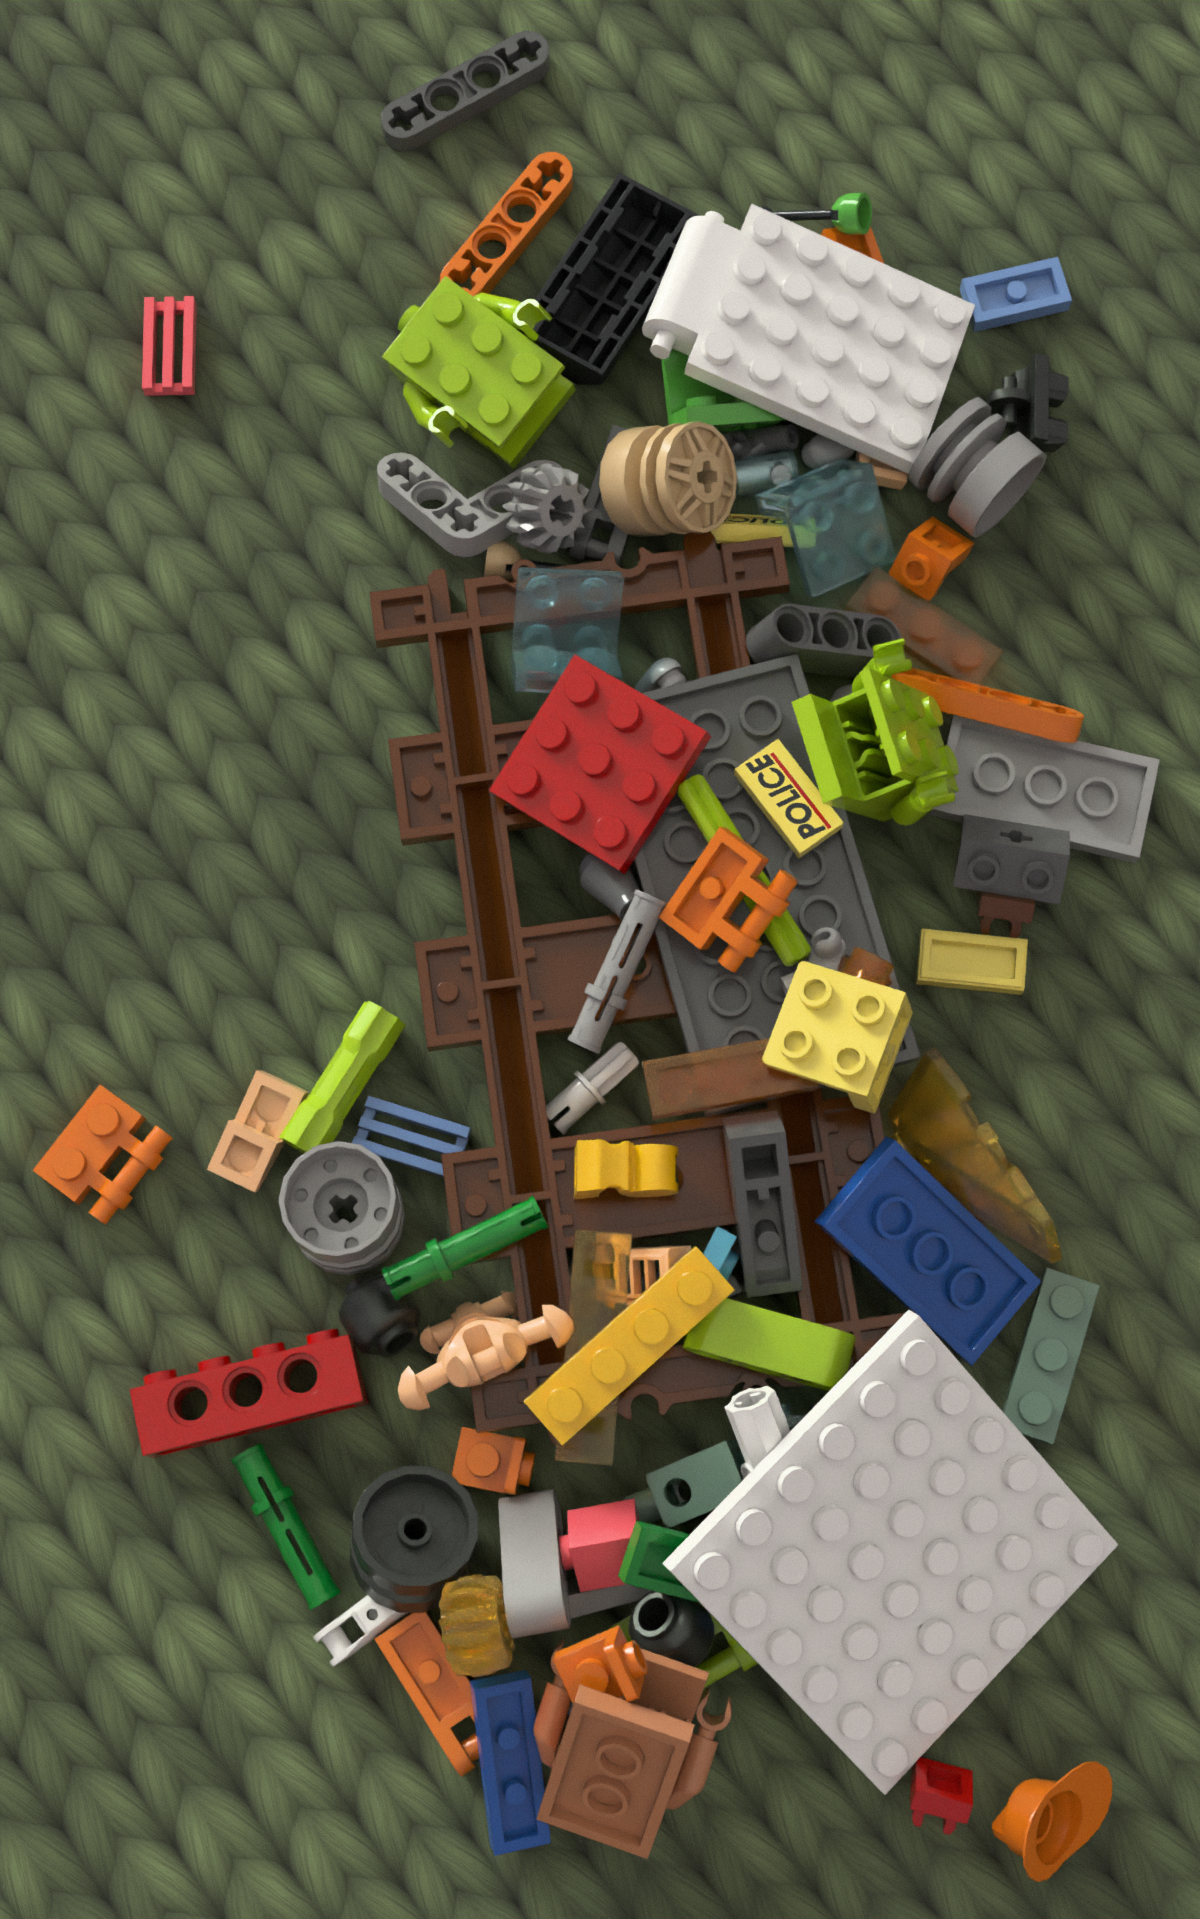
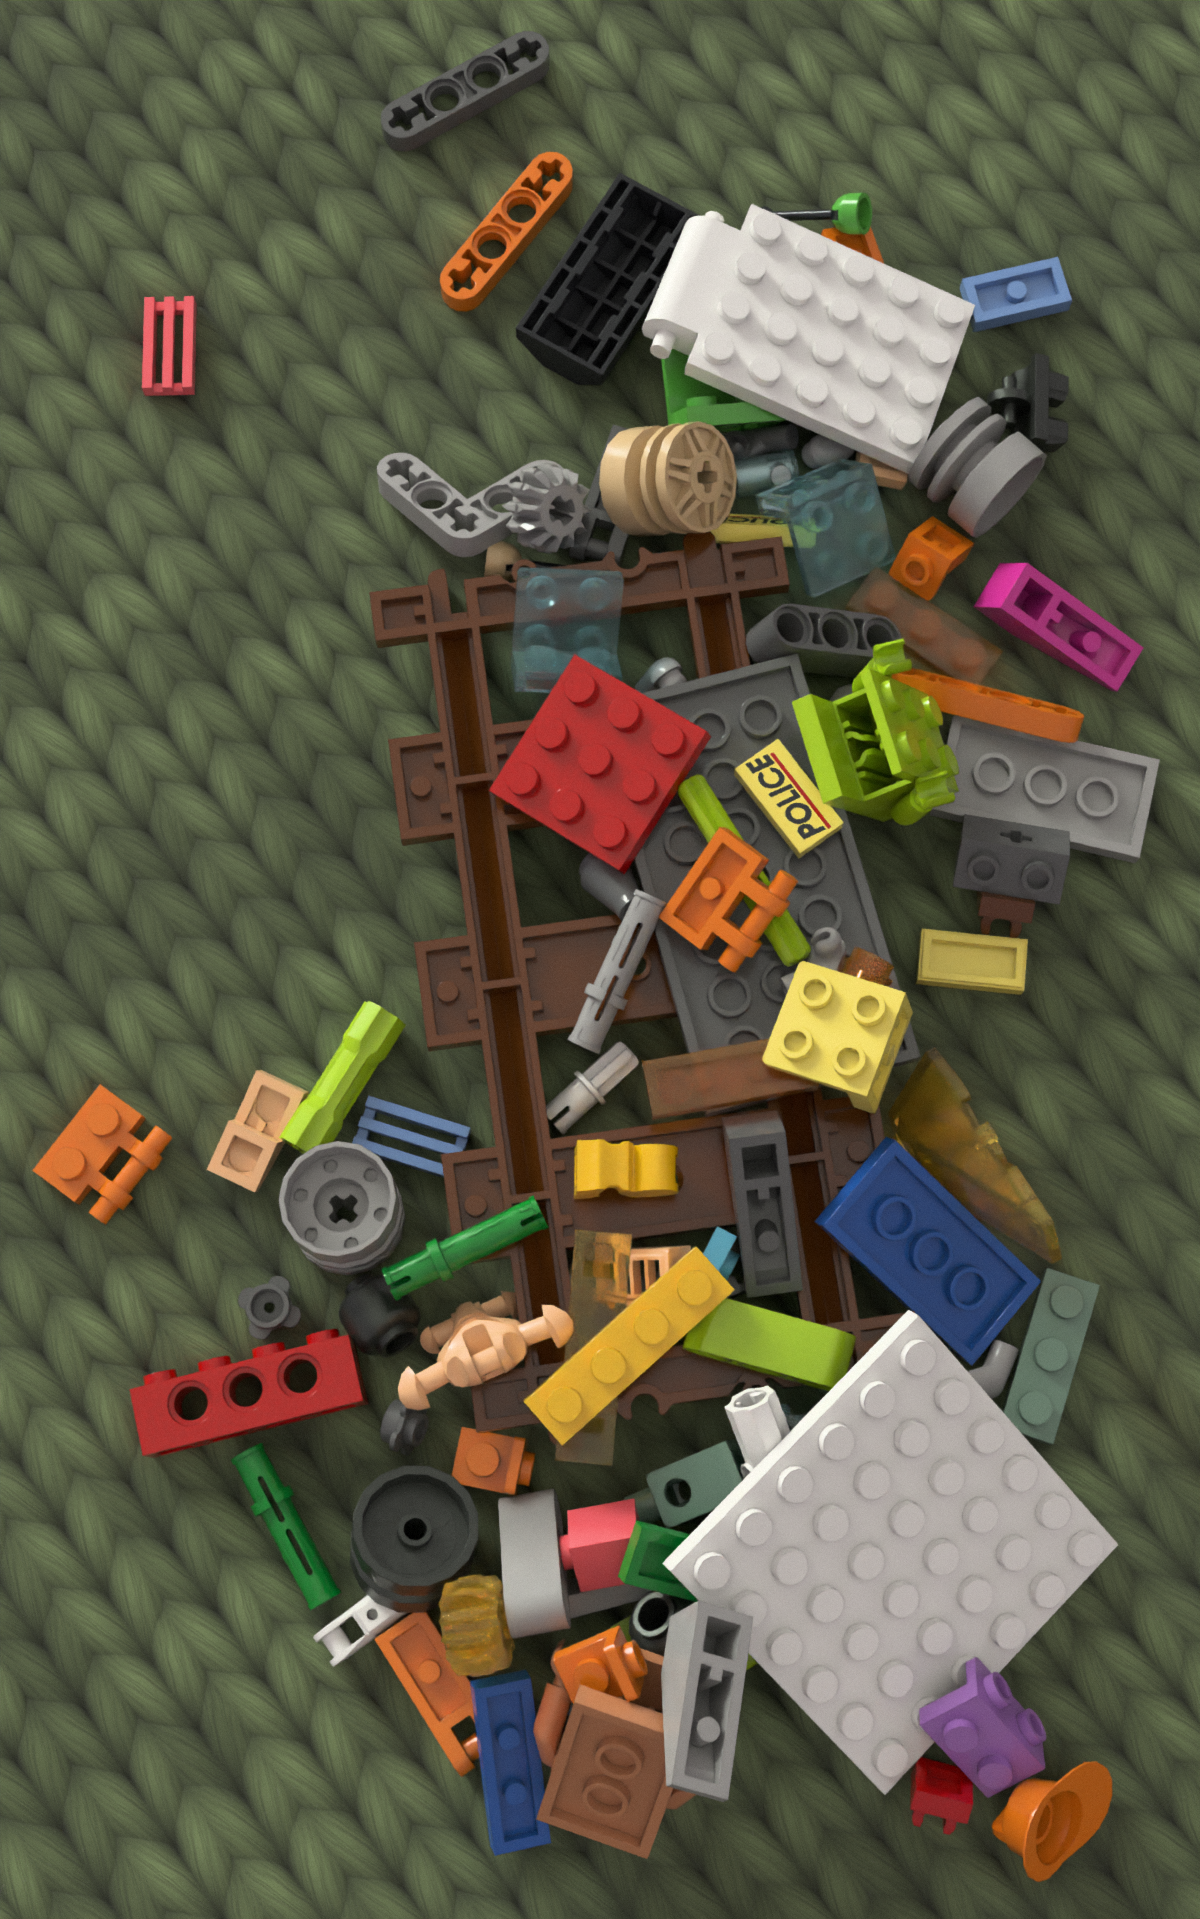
lime torso [382,276,576,469] -> none
none -> dark grey plate [238,1276,301,1340]
none -> dark grey plate [380,1399,429,1456]
none -> light grey slope [661,1601,753,1802]
none -> medium lavender bracket [919,1657,1046,1798]
none -> light grey arm [968,1339,1019,1399]
none -> dark pink slope [973,563,1143,692]

